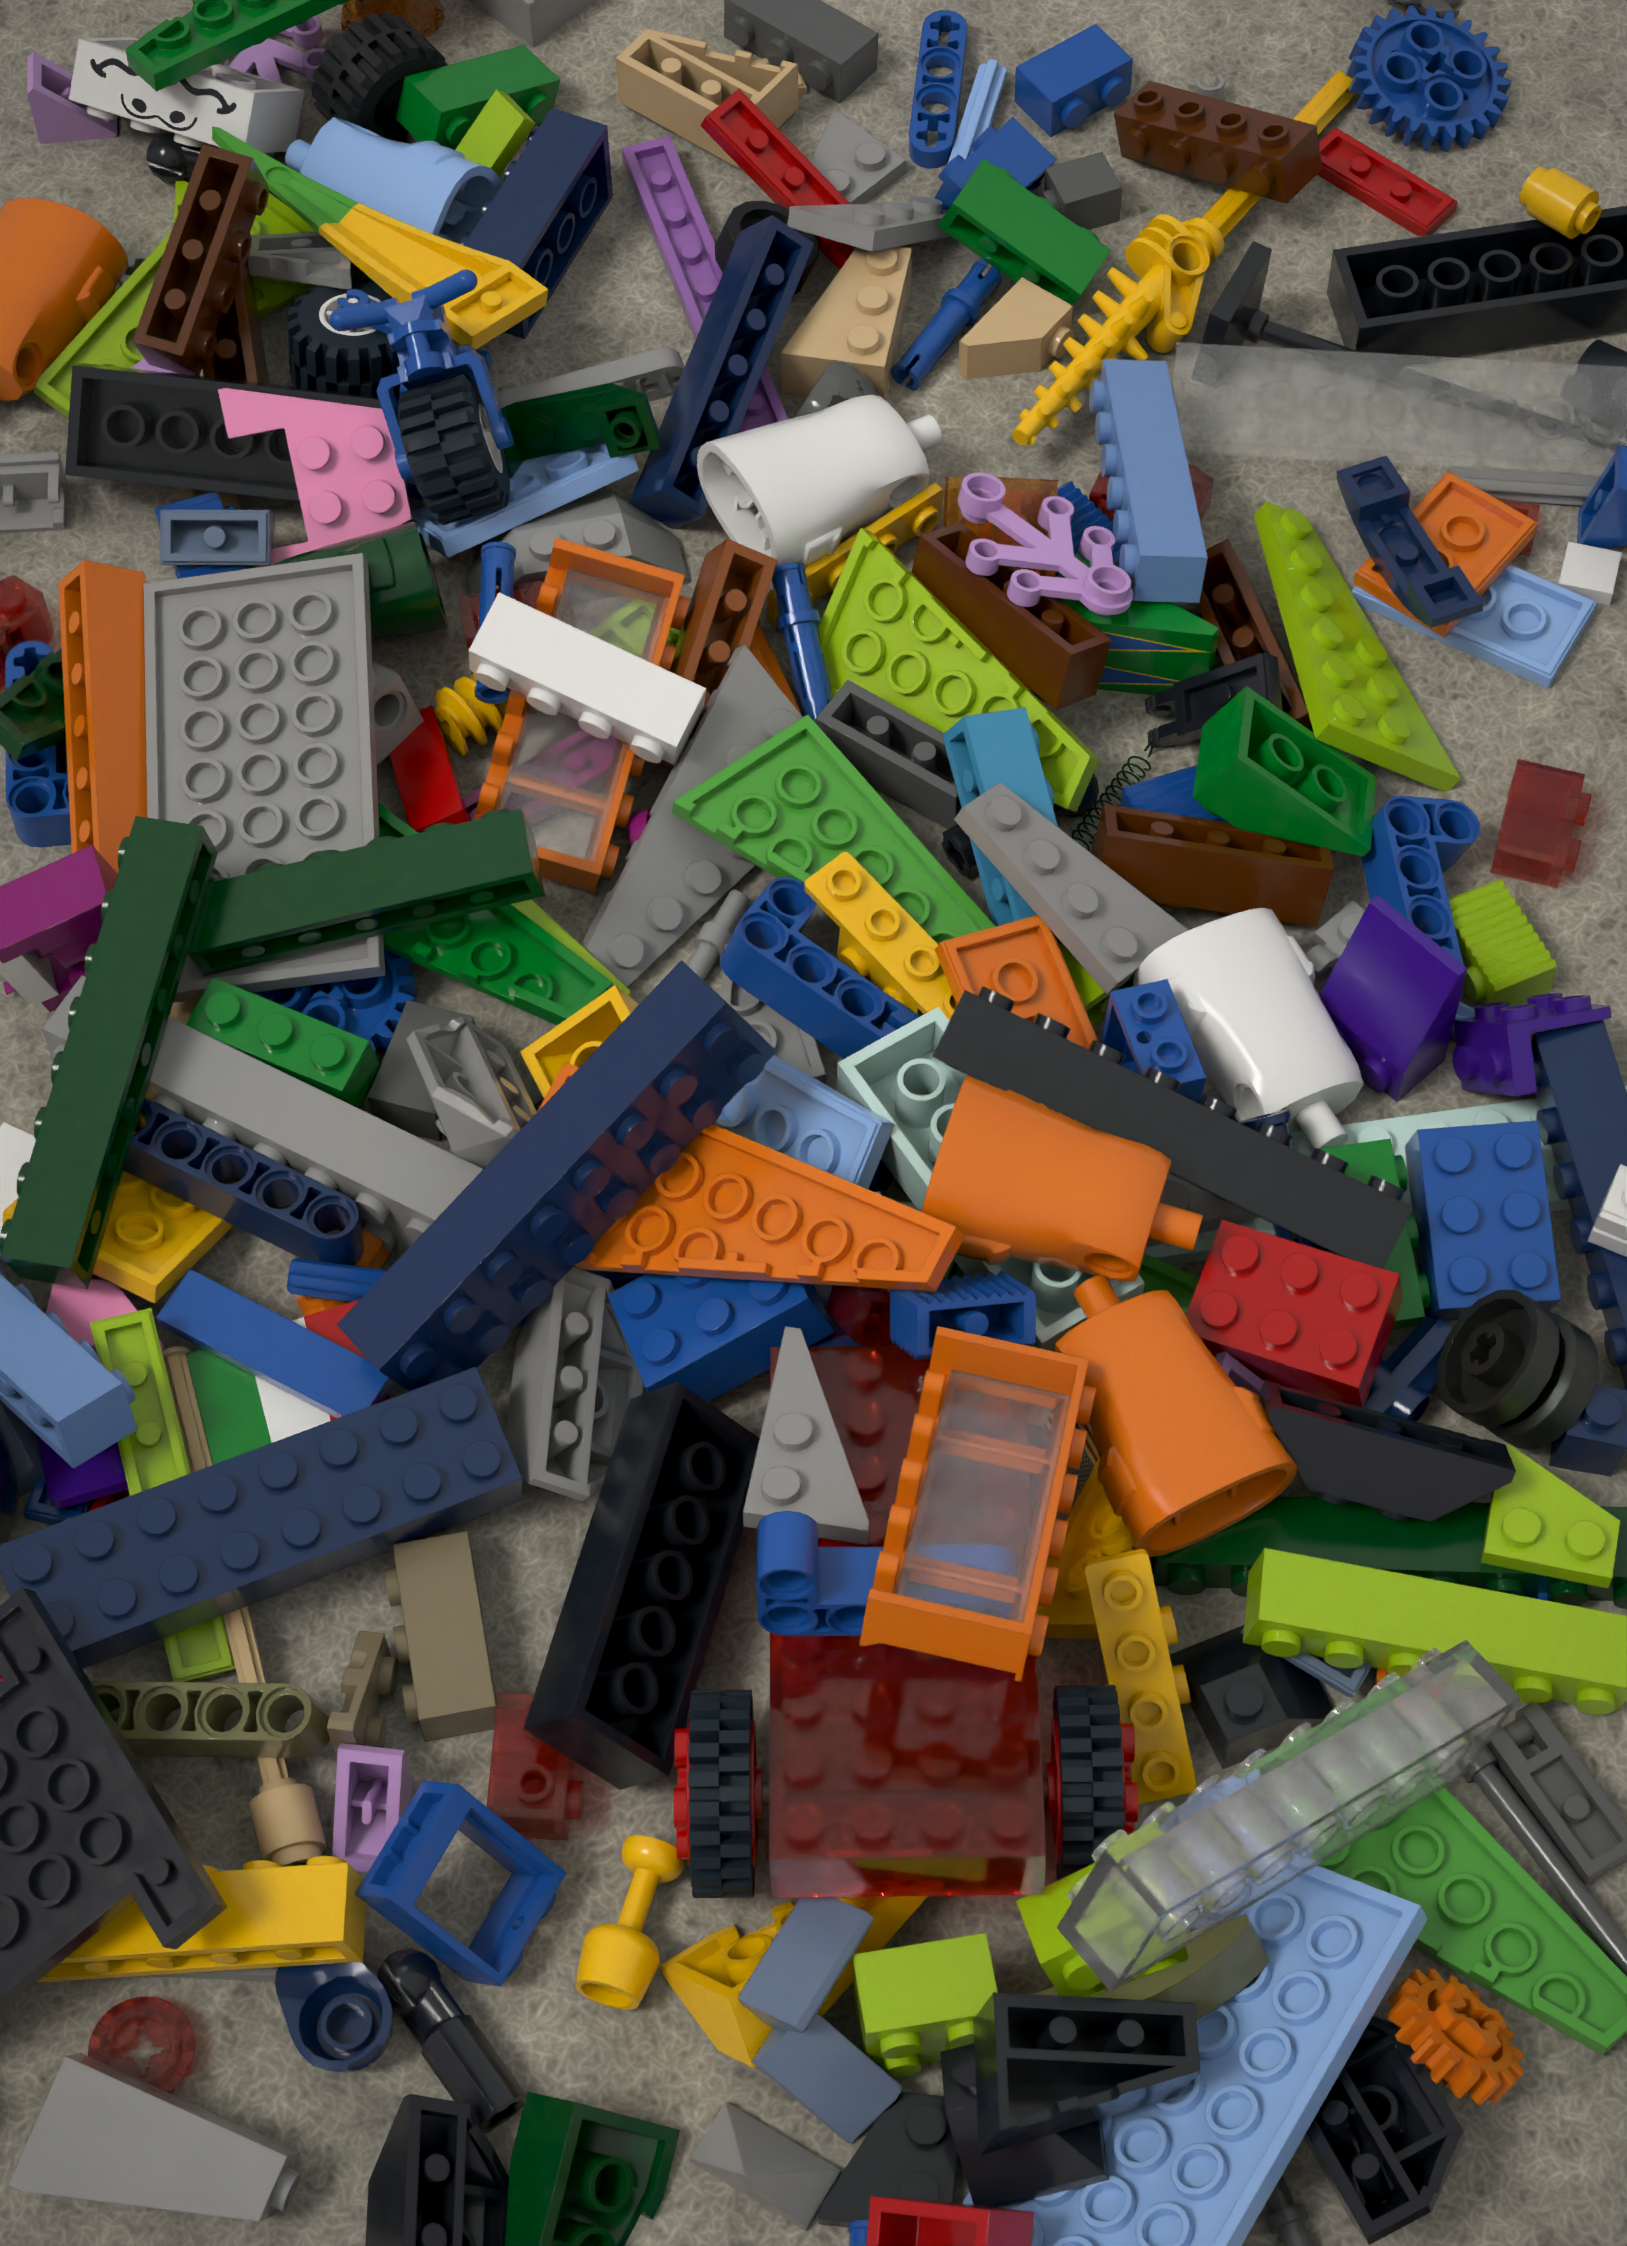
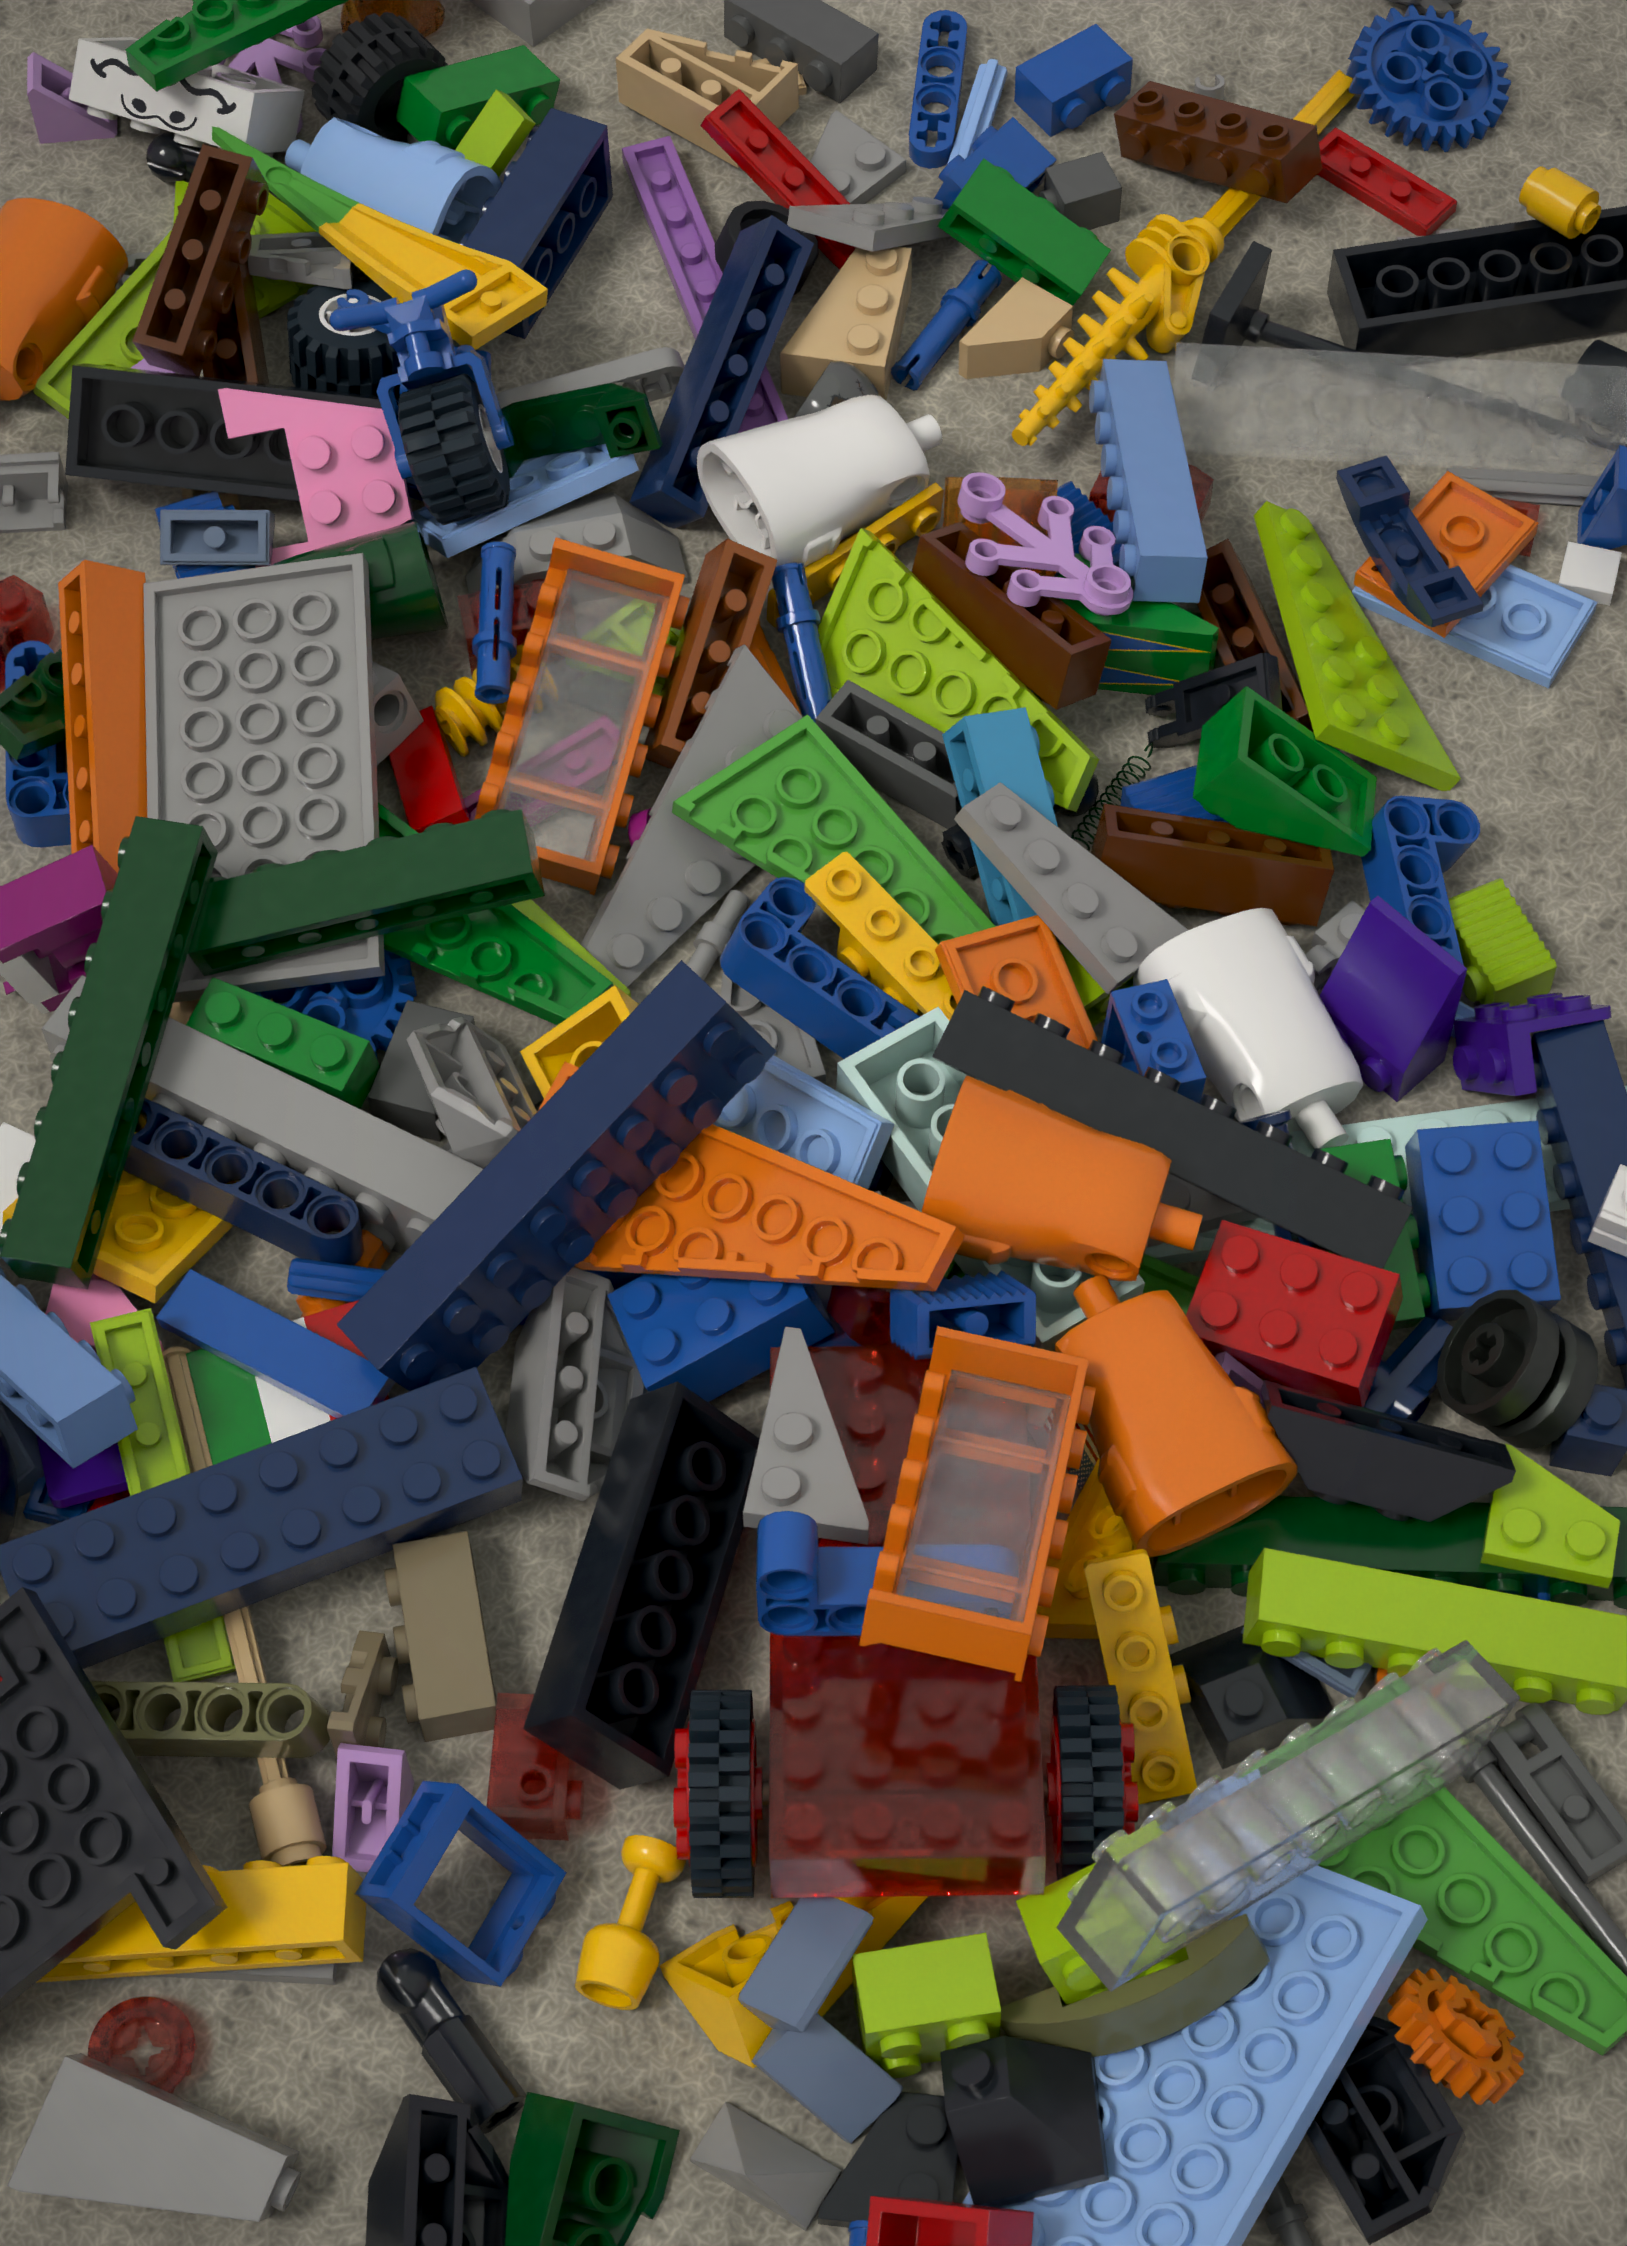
dark blue piece [275,1962,393,2073] -> none
white brick [468,592,706,765] -> none
black wedge [973,1992,1200,2156] -> none
clear red brick [1490,759,1592,888] -> none

